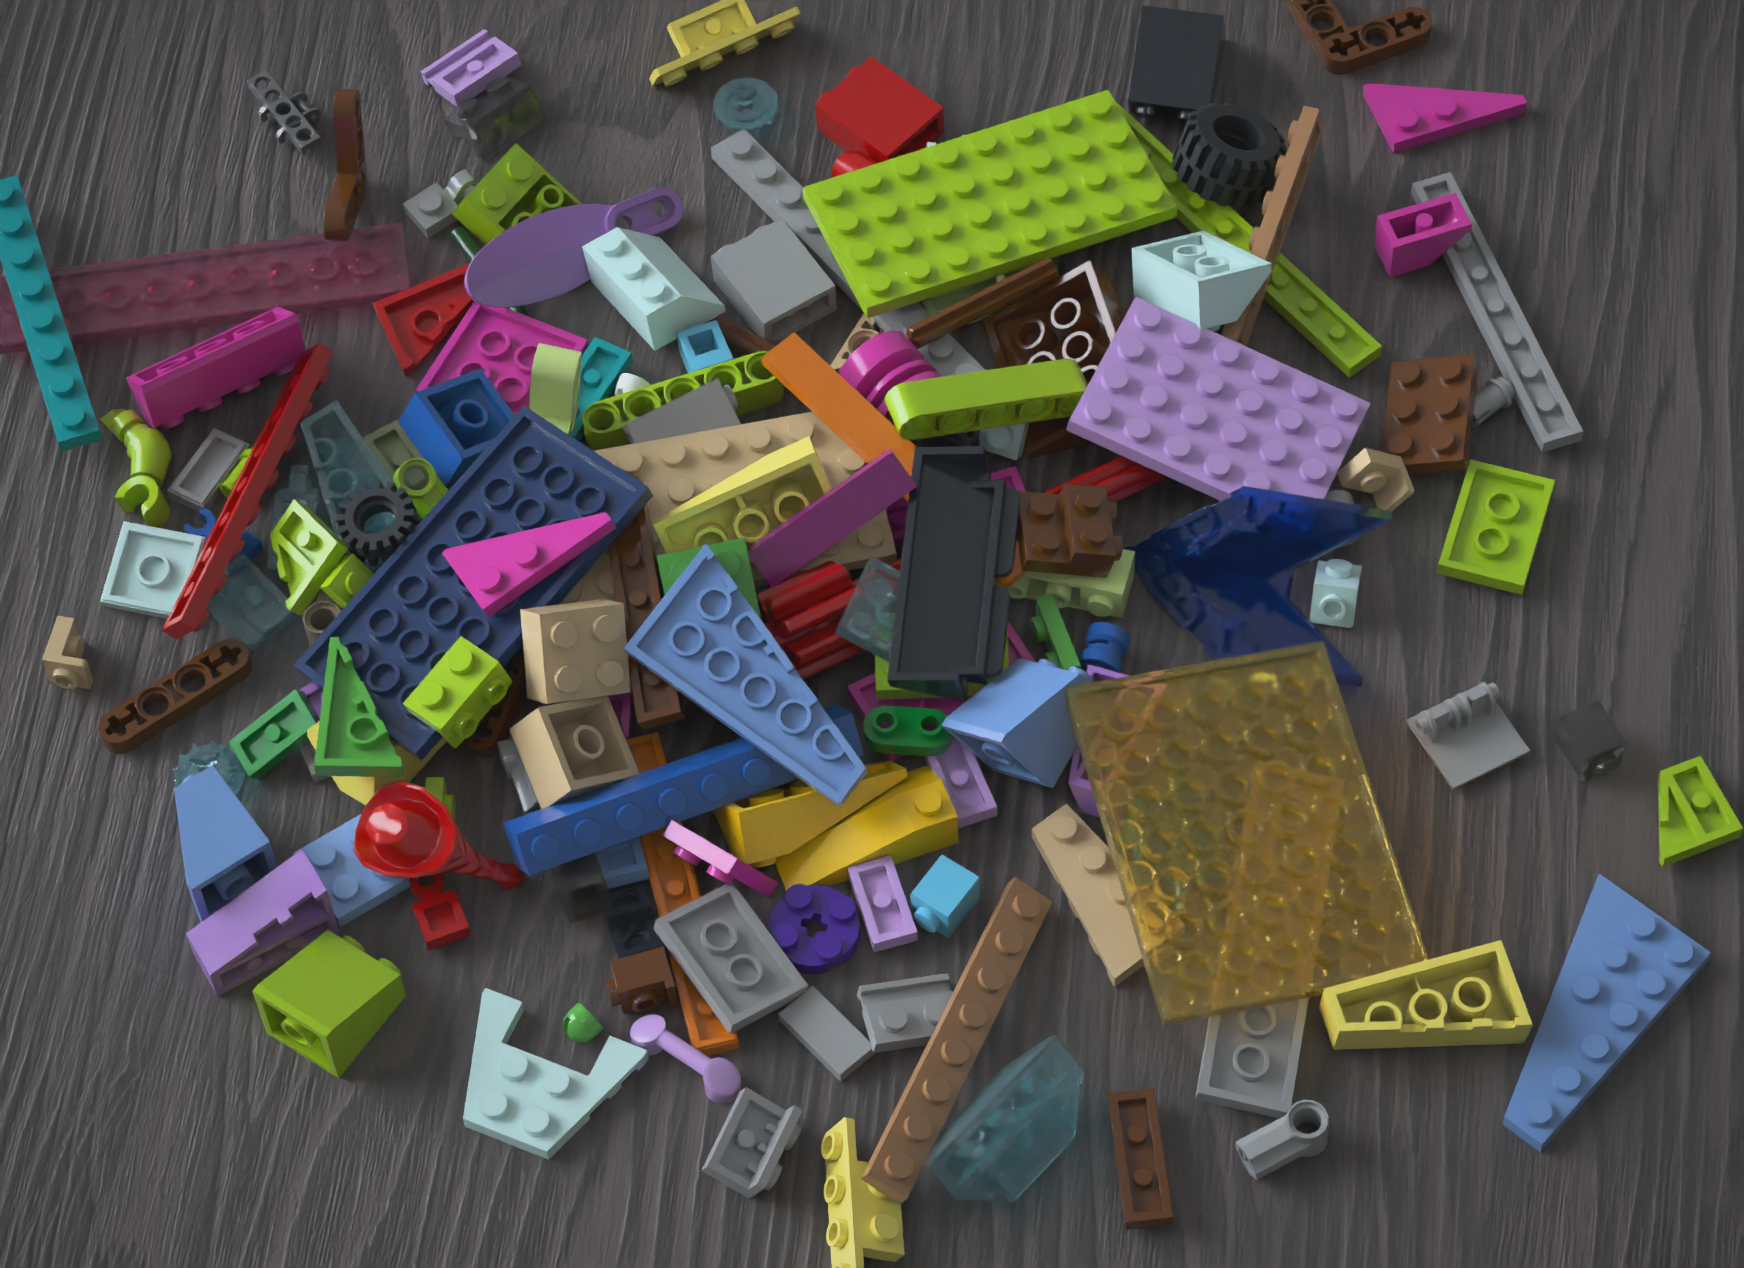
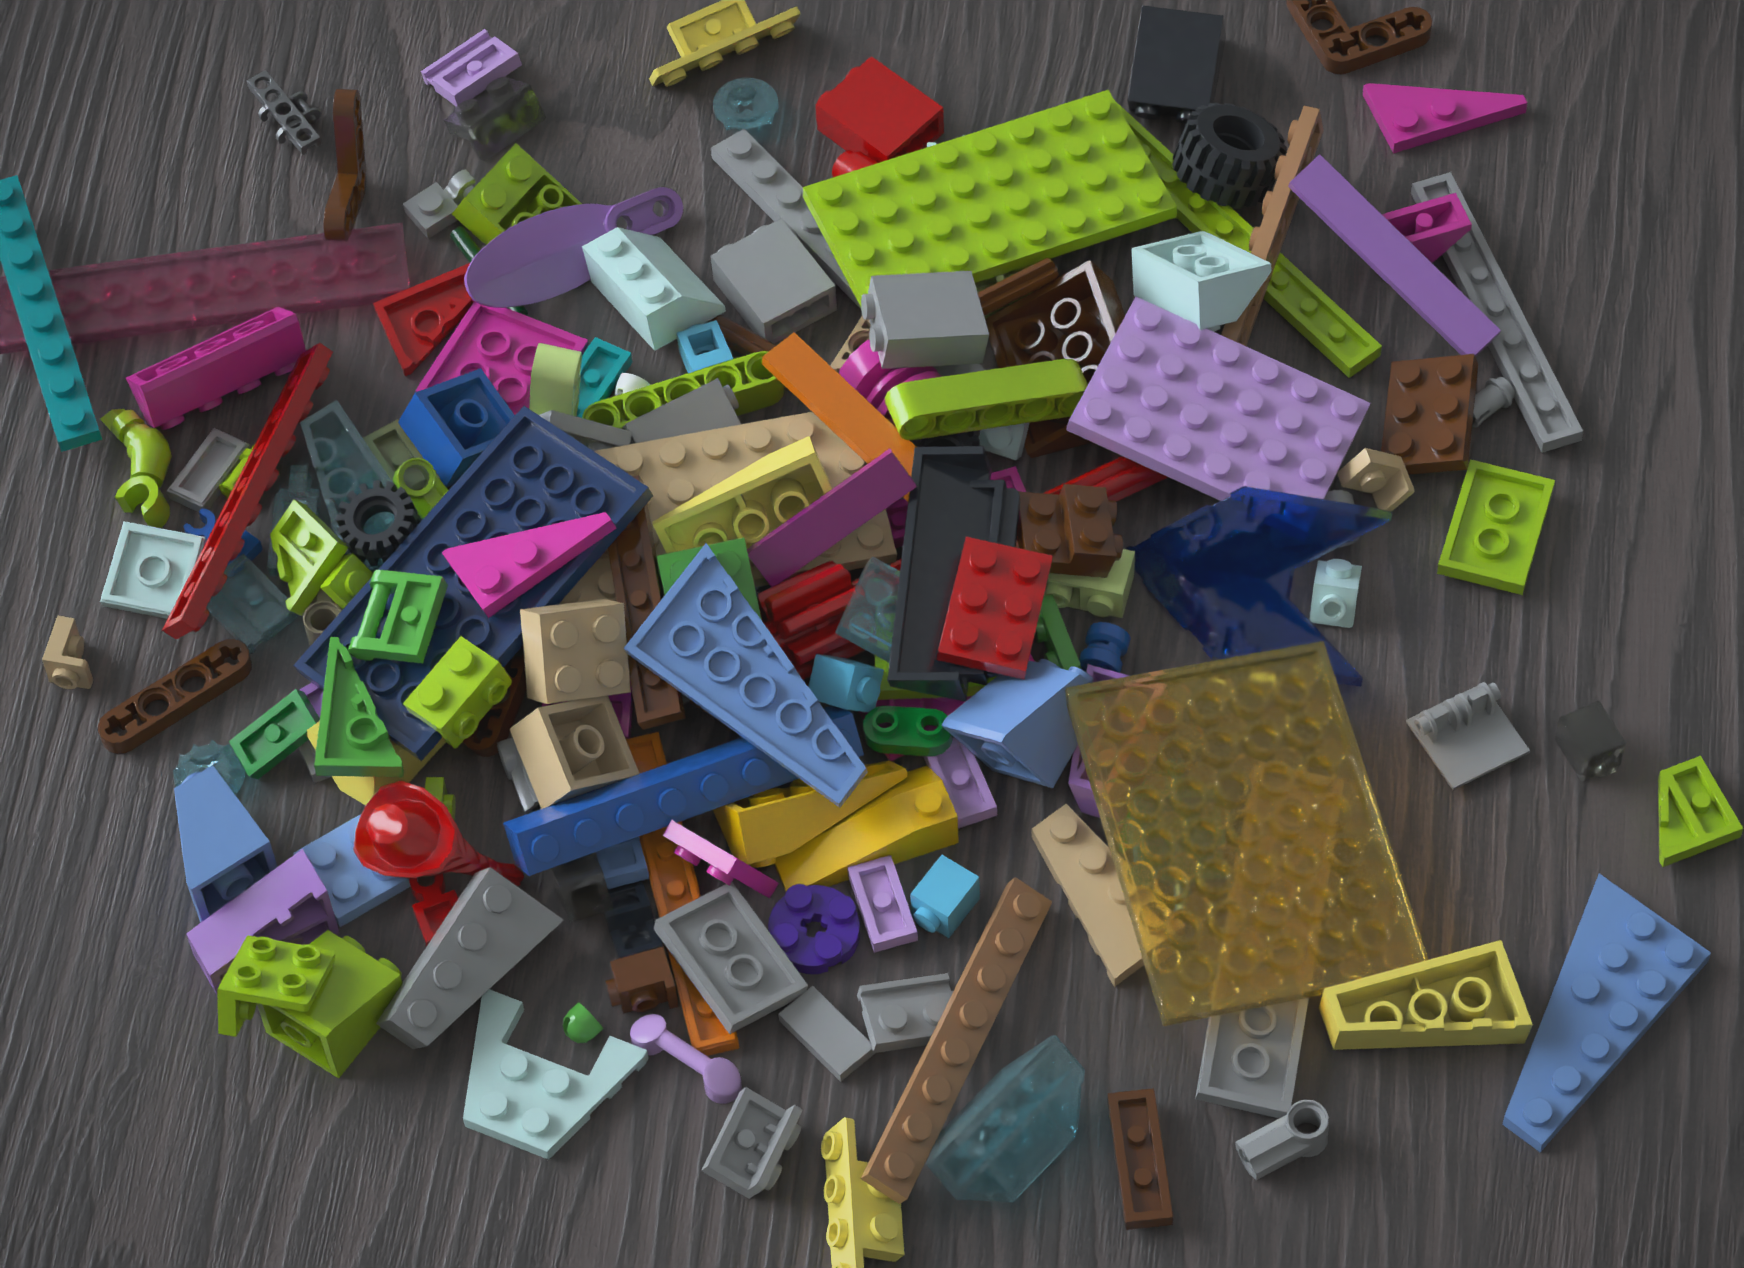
none -> lime bracket [217,935,335,1037]
none -> bright green plate [348,570,448,664]
none -> light grey wedge [376,867,563,1049]
none -> light grey plate [539,410,632,451]
none -> medium azure brick [808,654,884,712]
none -> light grey brick [861,271,989,369]
none -> red plate [936,537,1053,679]
none -> medium lavender tile [1288,154,1501,357]

